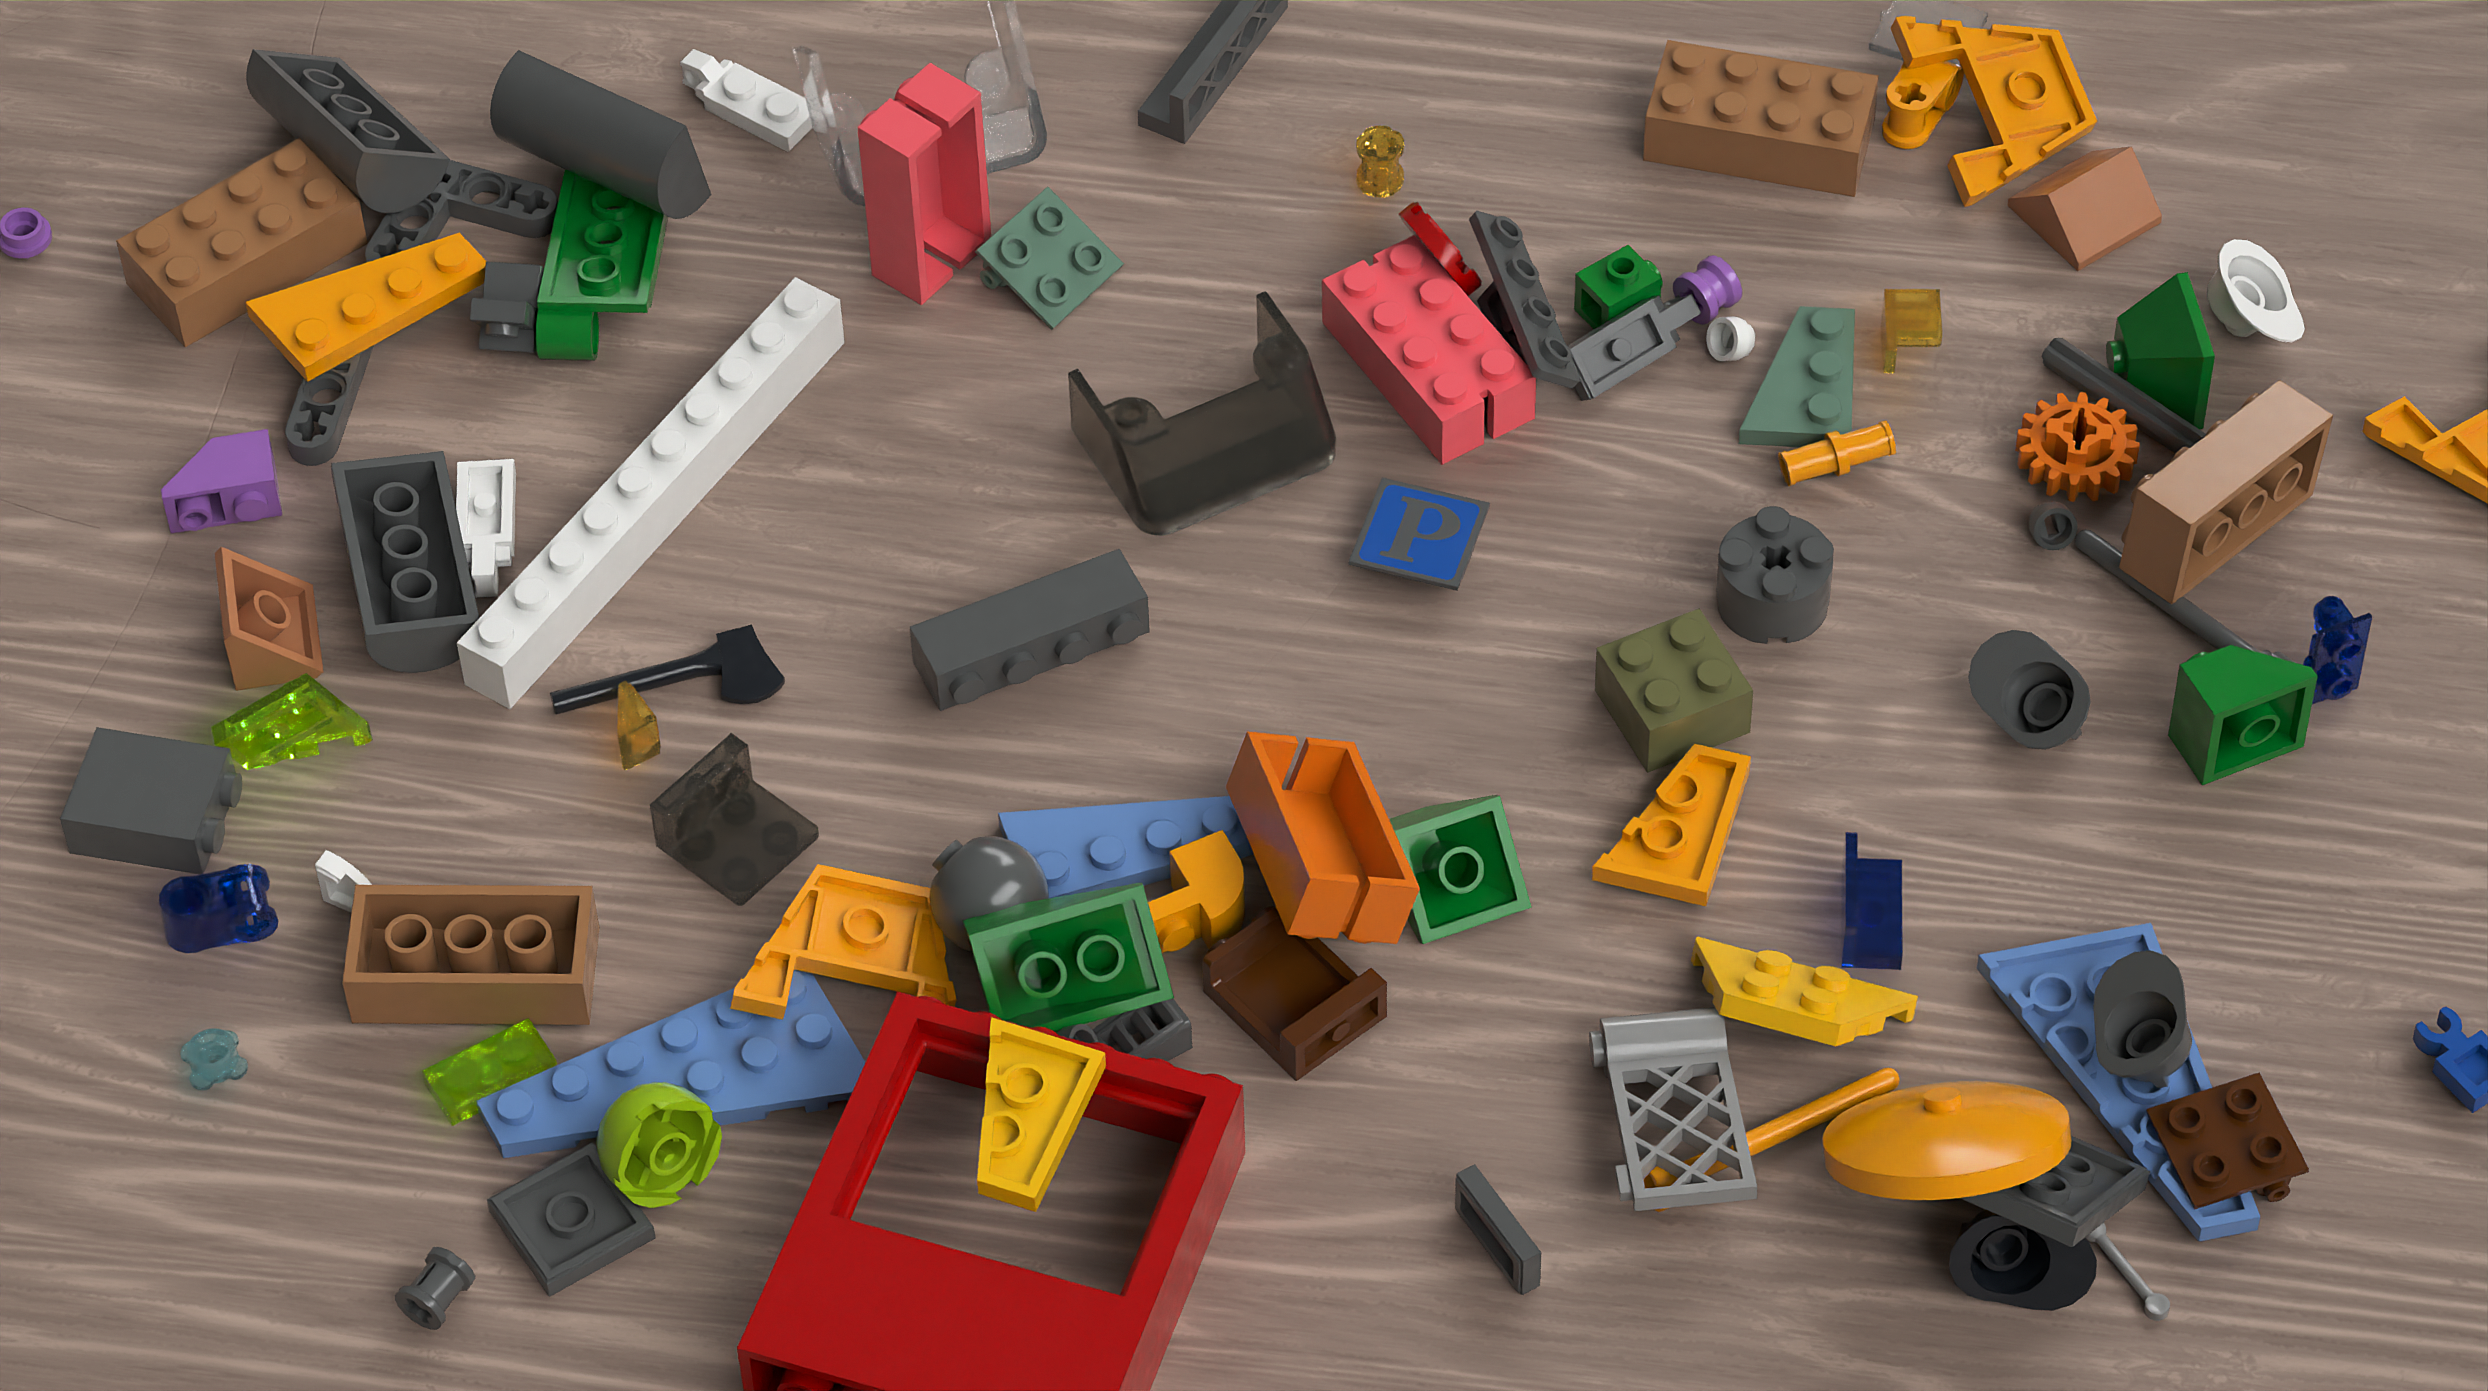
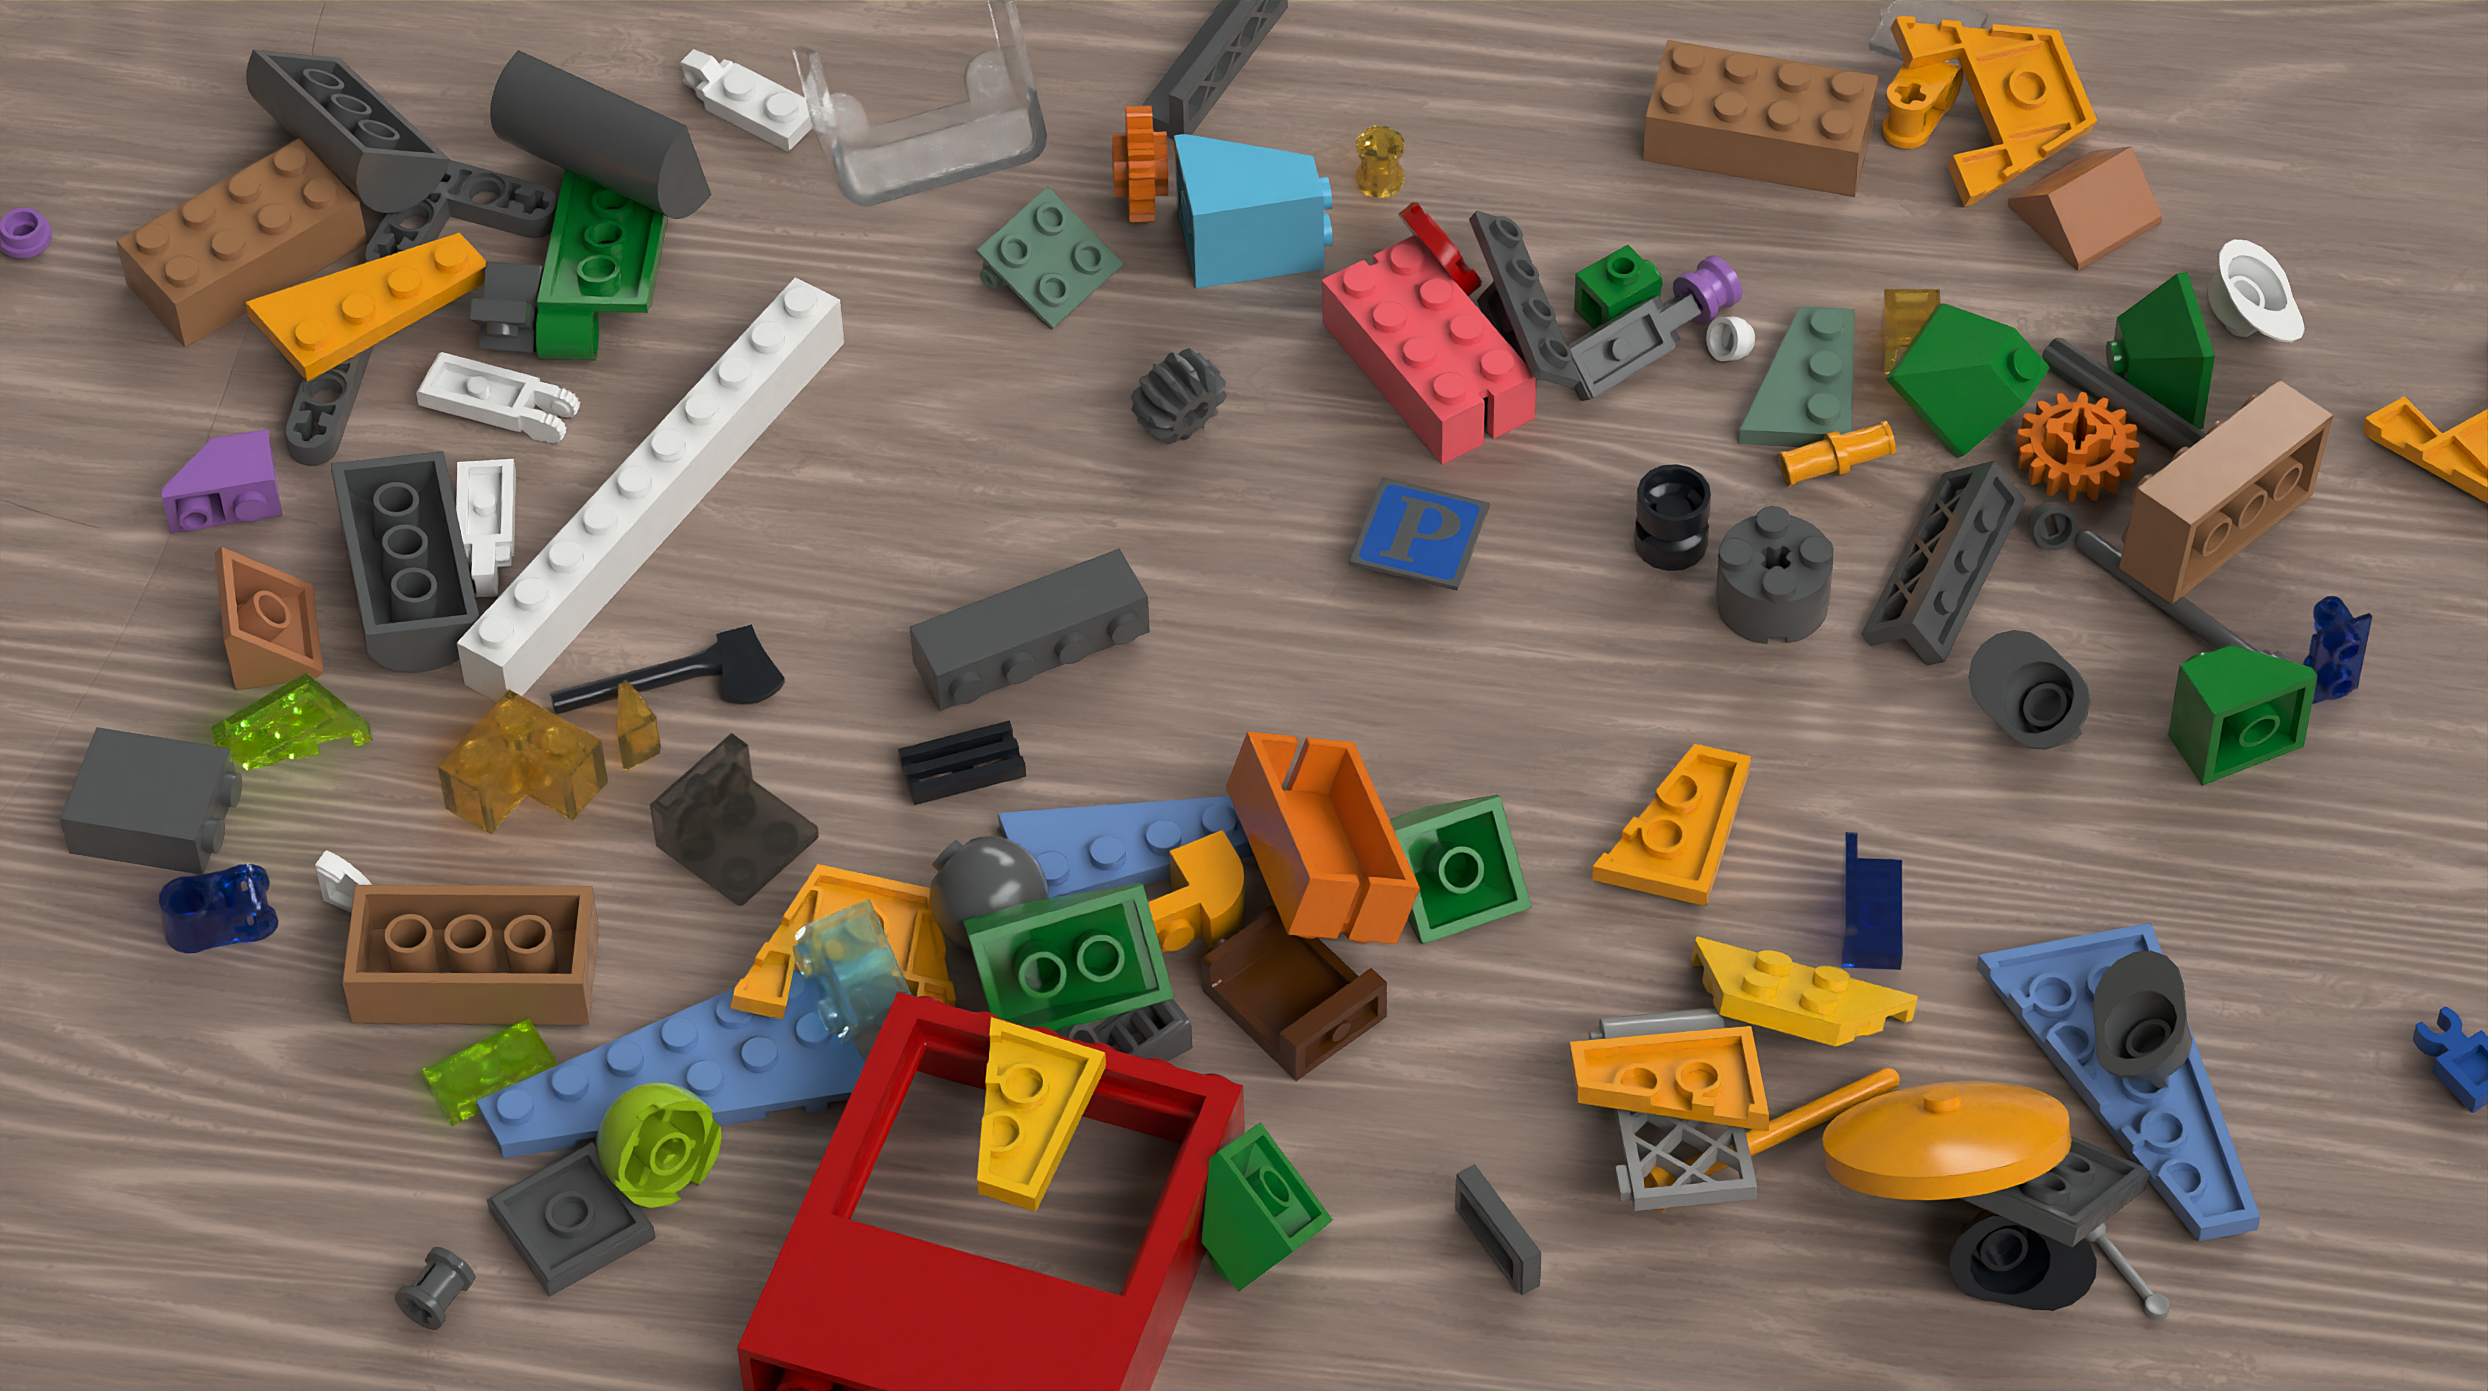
clear light blue plate [180,1028,248,1090] -> none
coral piece [857,63,992,305] -> none
clear smoke windscreen [1068,291,1336,536] -> none
olive brick [1595,608,1753,773] -> none
reddish brown hinge [2146,1072,2309,1210] -> none
none -> white hinge [416,352,581,444]
none -> clear yellow brick [437,689,608,834]
none -> clear light blue brick [793,899,912,1045]
none -> black tile [898,720,1026,805]
none -> orange gear [1112,106,1169,223]
none -> dark grey gear [1130,348,1227,444]
none -> medium azure slope [1174,134,1333,288]
none -> green slope [1202,1122,1333,1292]
none -> light orange wing [1570,1026,1769,1131]
none -> black wheel [1635,464,1711,571]
none -> dark grey fence [1861,461,2026,665]
none -> green slope [1886,303,2050,458]

